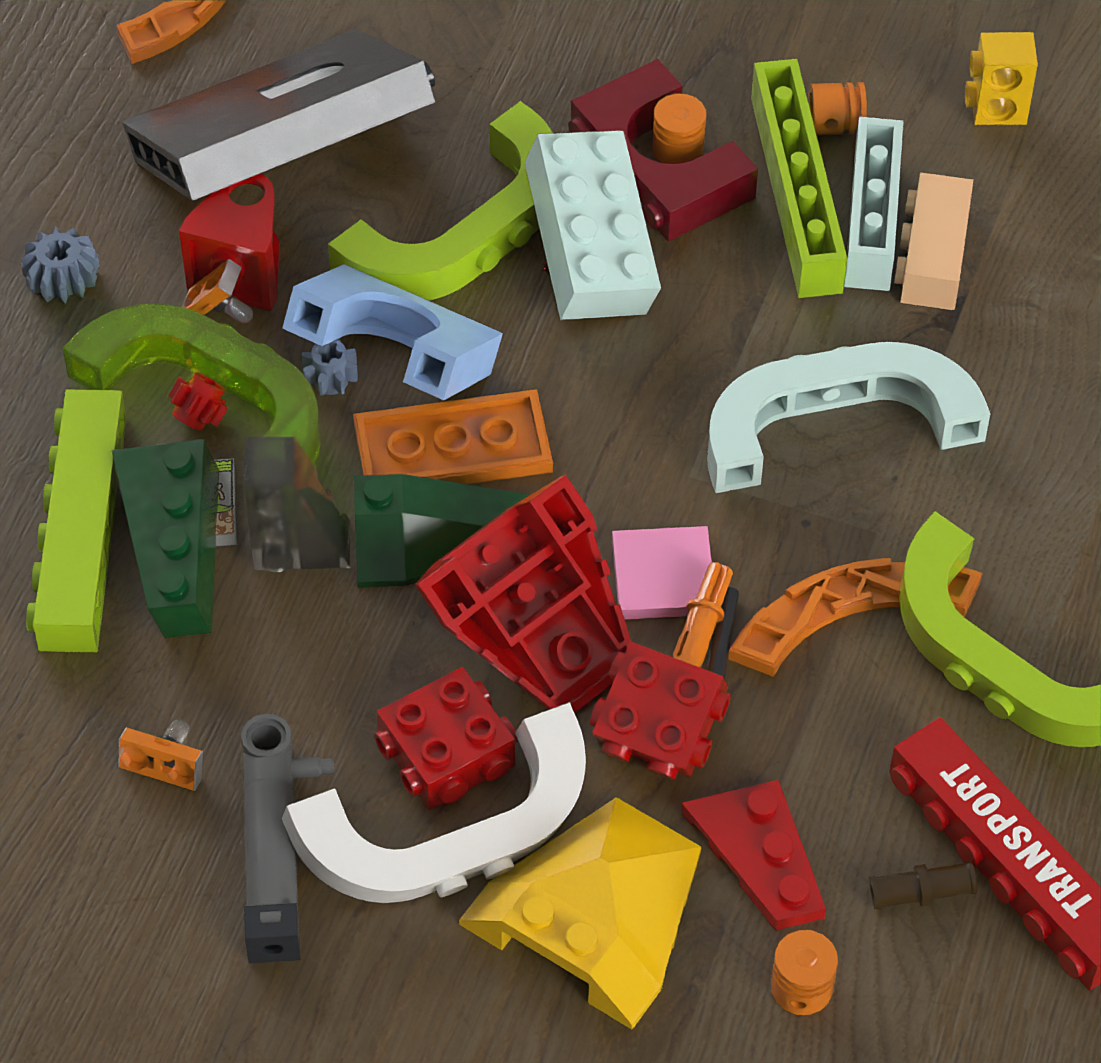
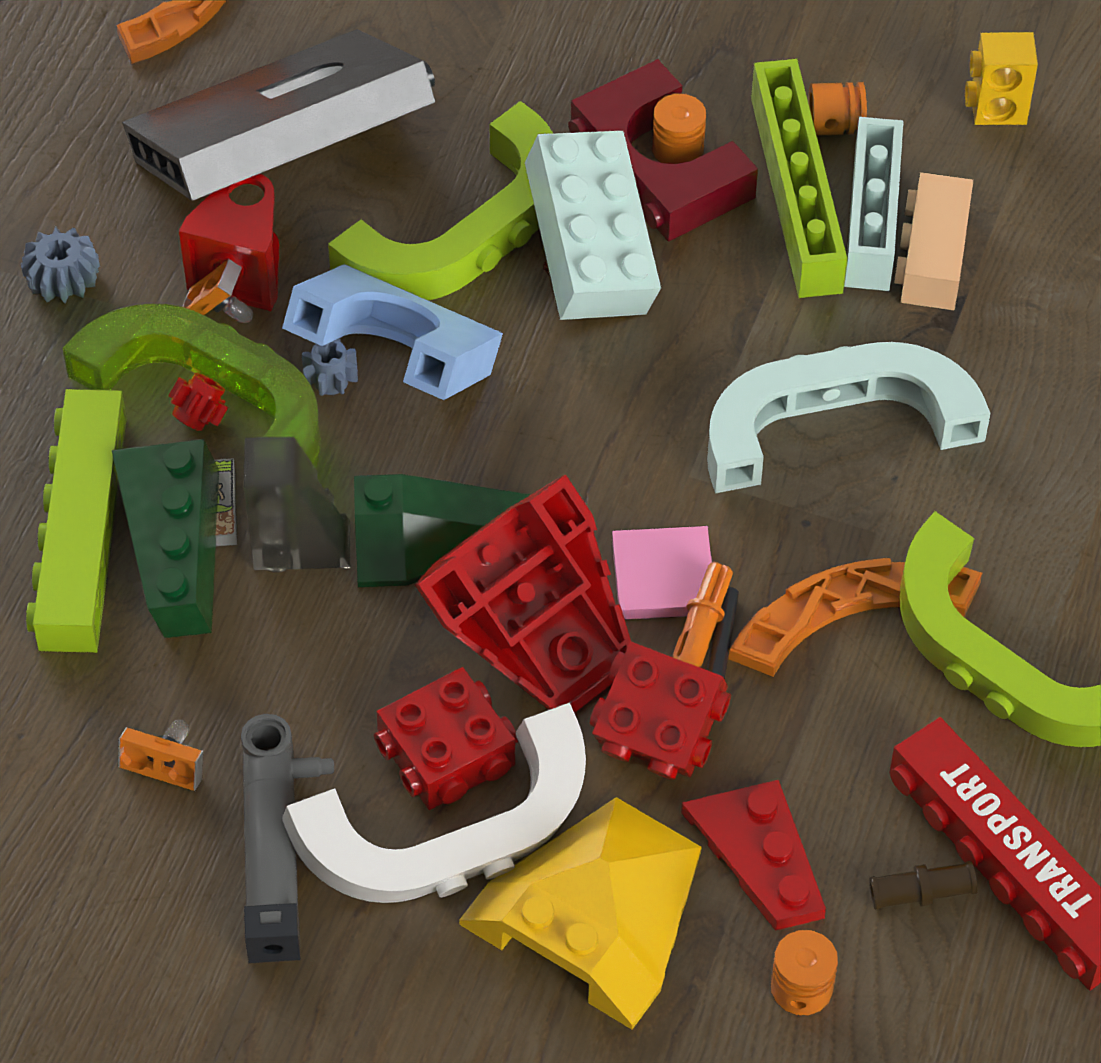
orange tile [353,389,553,484] -> none

